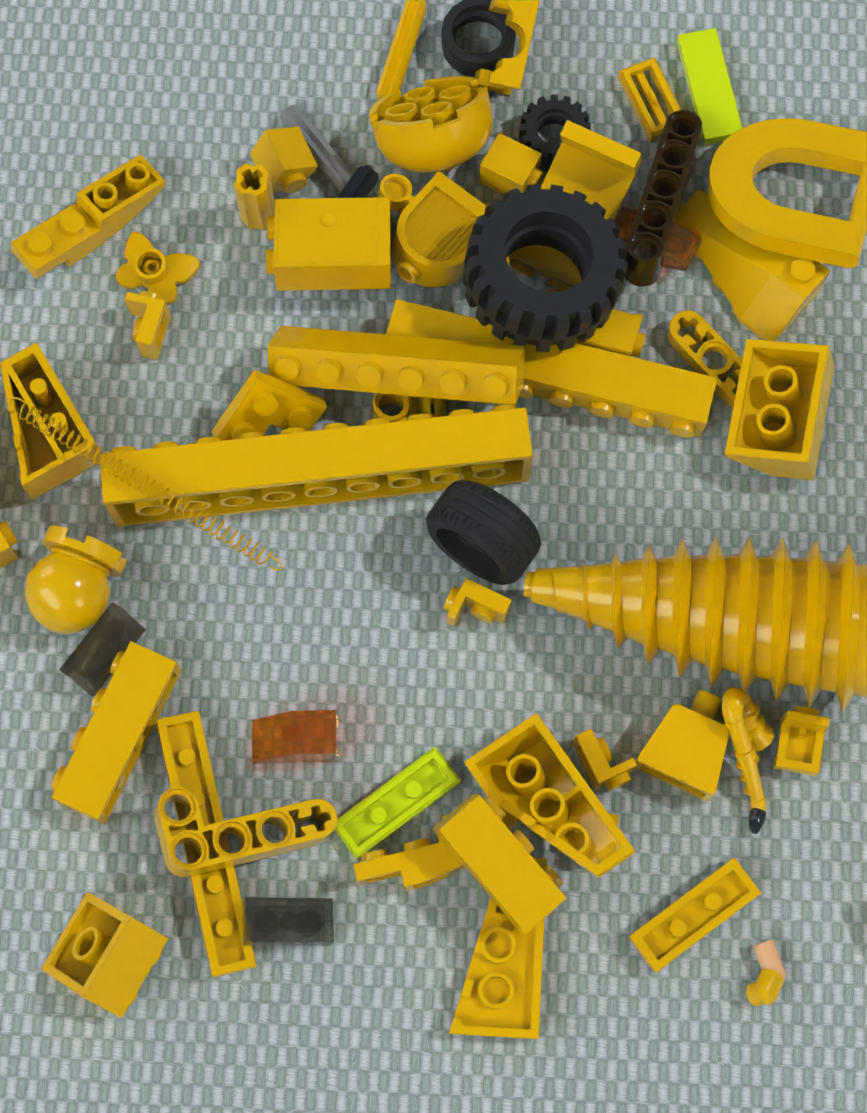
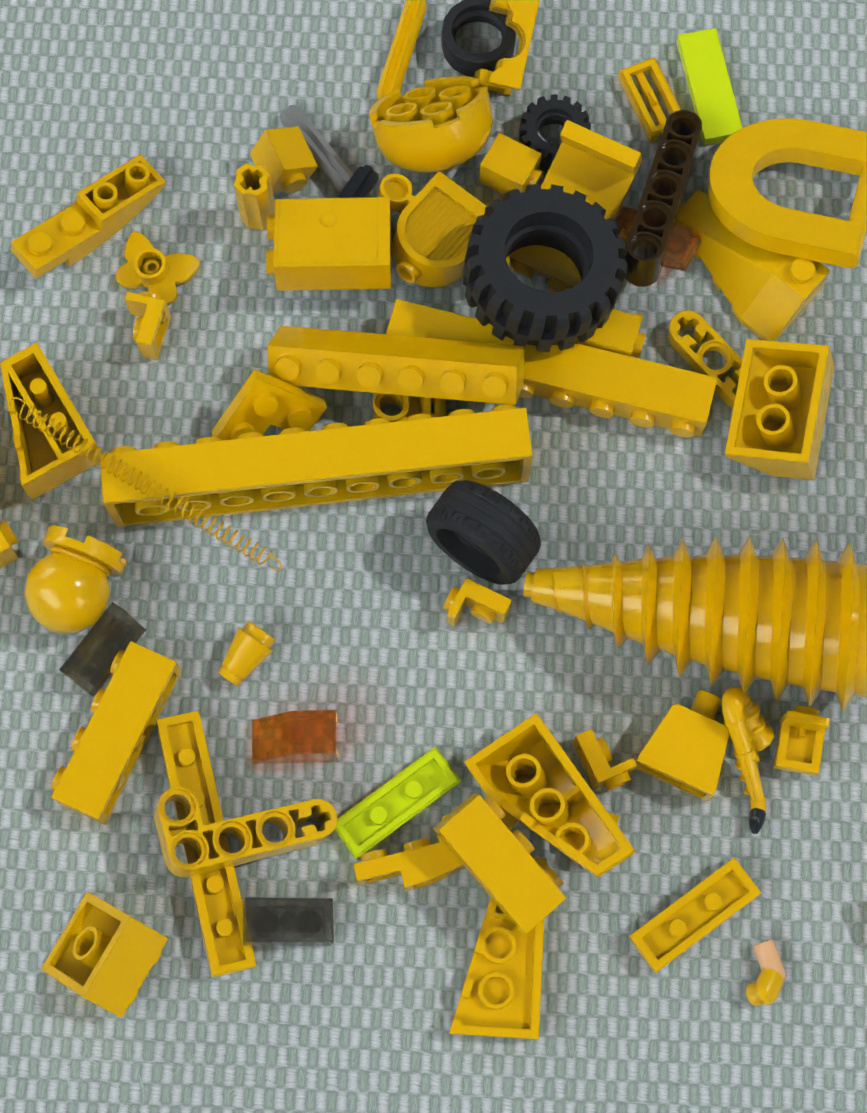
none -> yellow cone [218,620,276,687]

